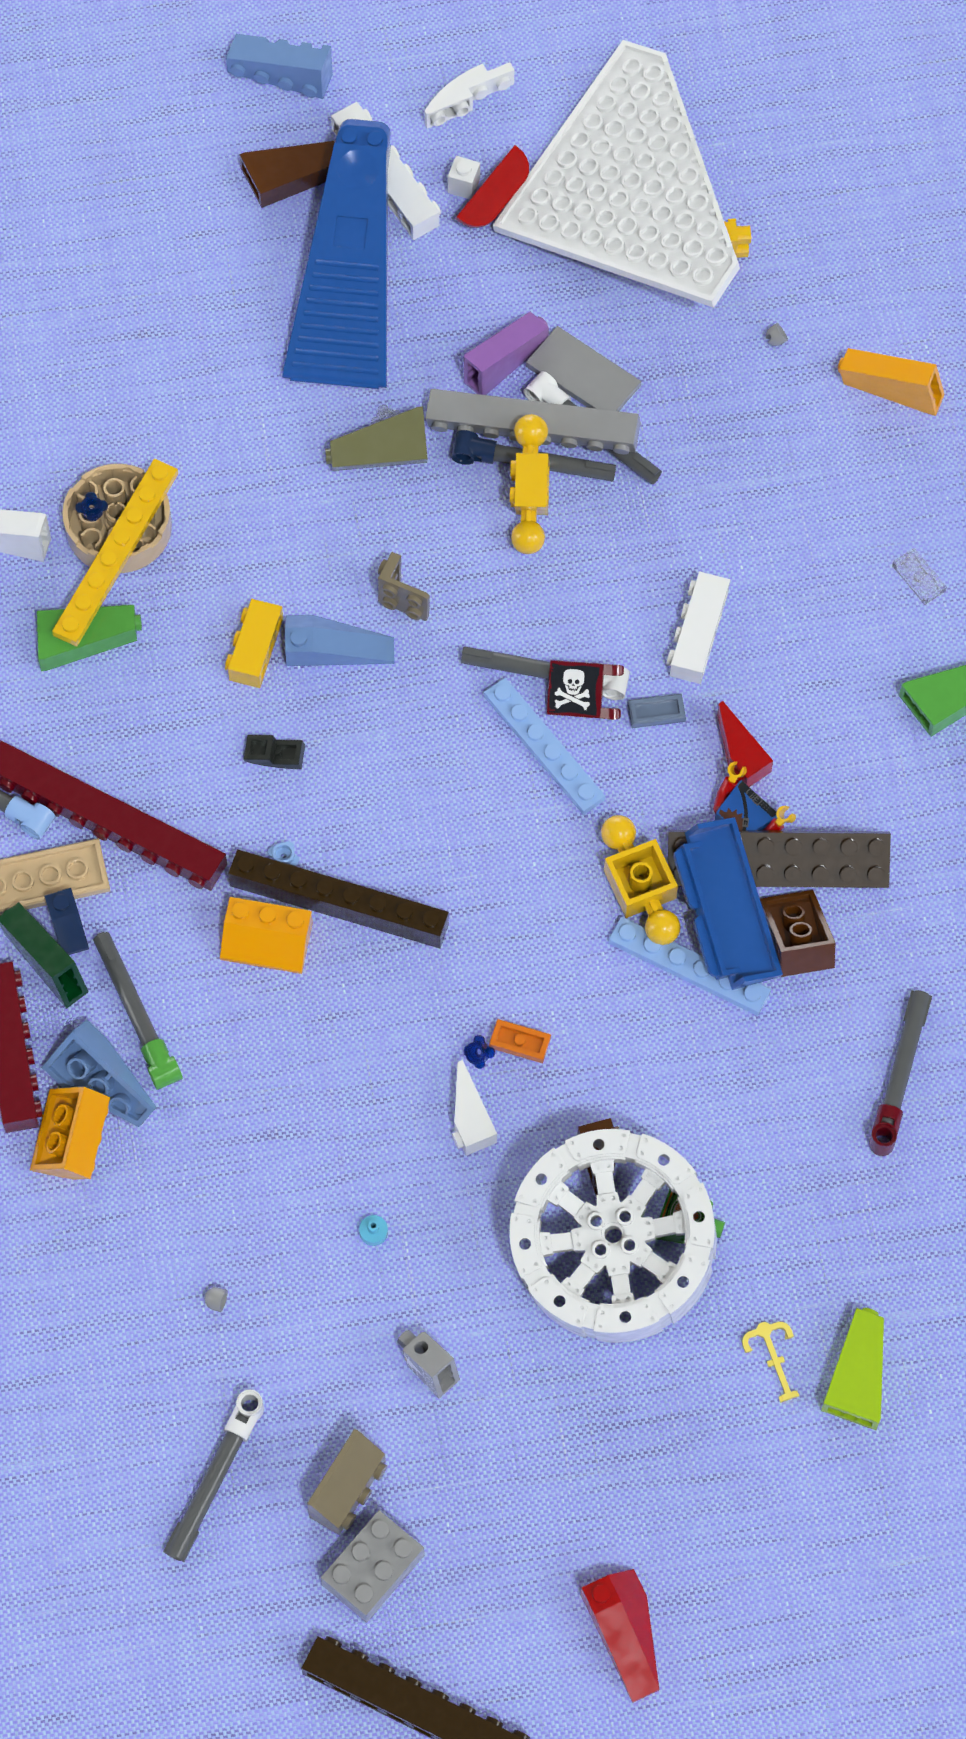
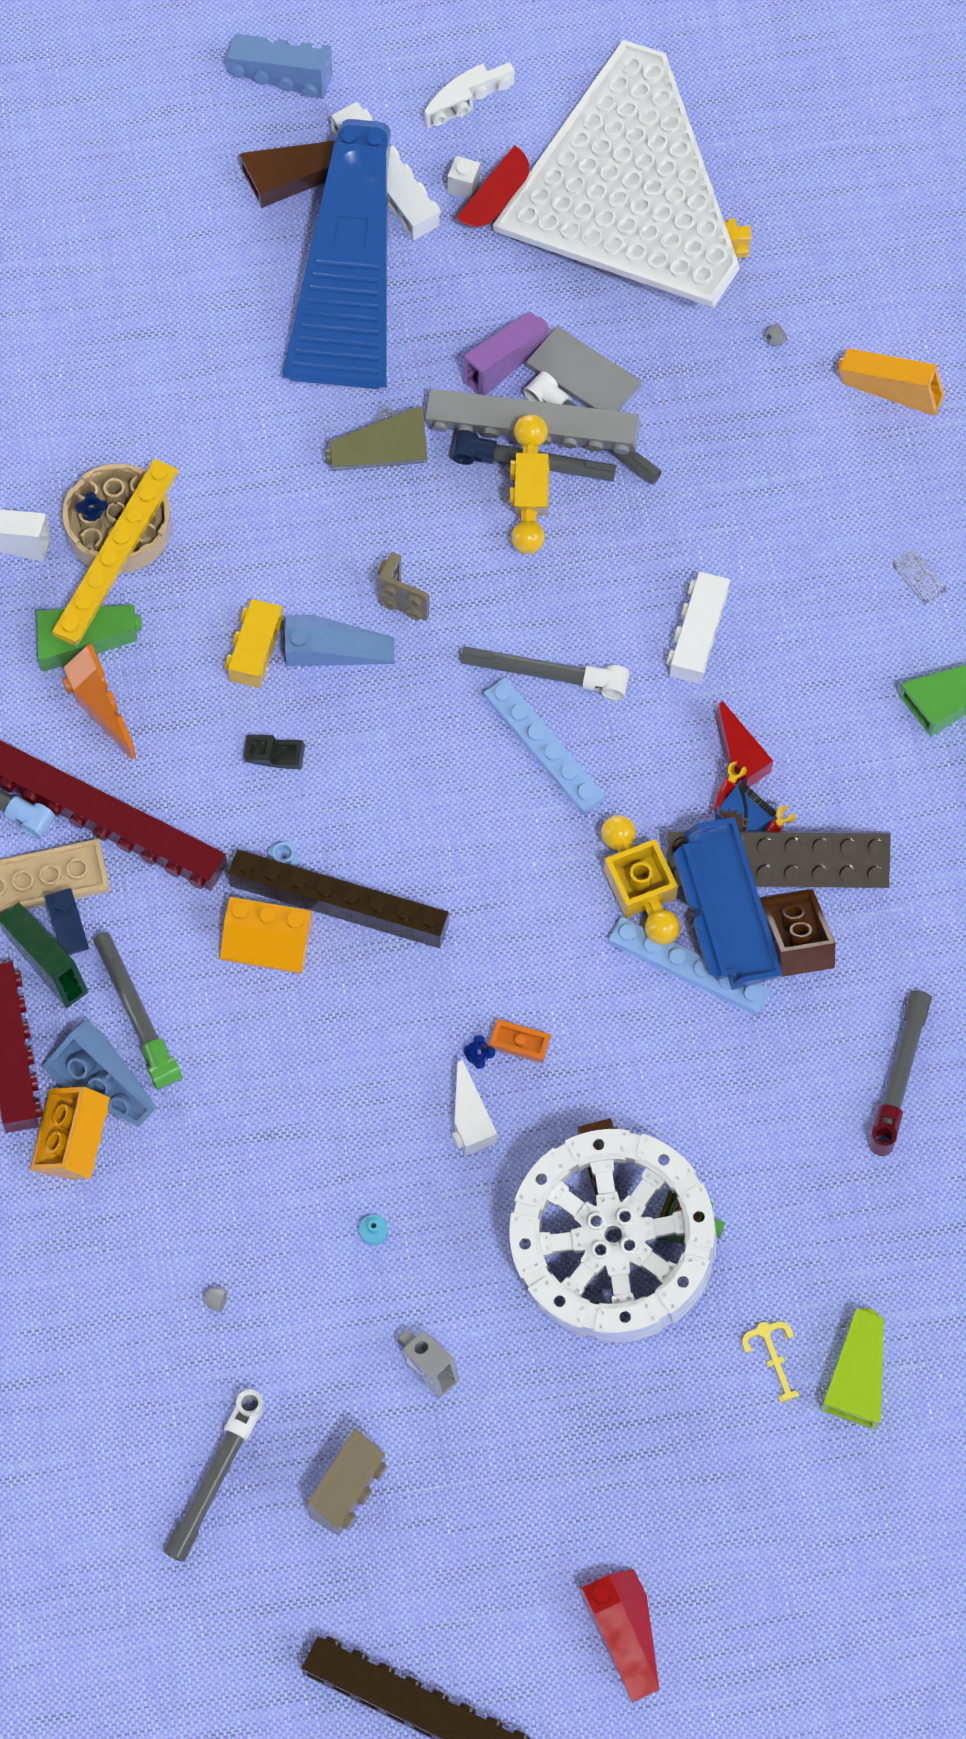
light grey brick [321,1510,425,1623] -> none
flag [547,660,624,720] -> none
sand blue tile [628,693,686,728] -> none
none -> orange wedge [62,644,137,760]

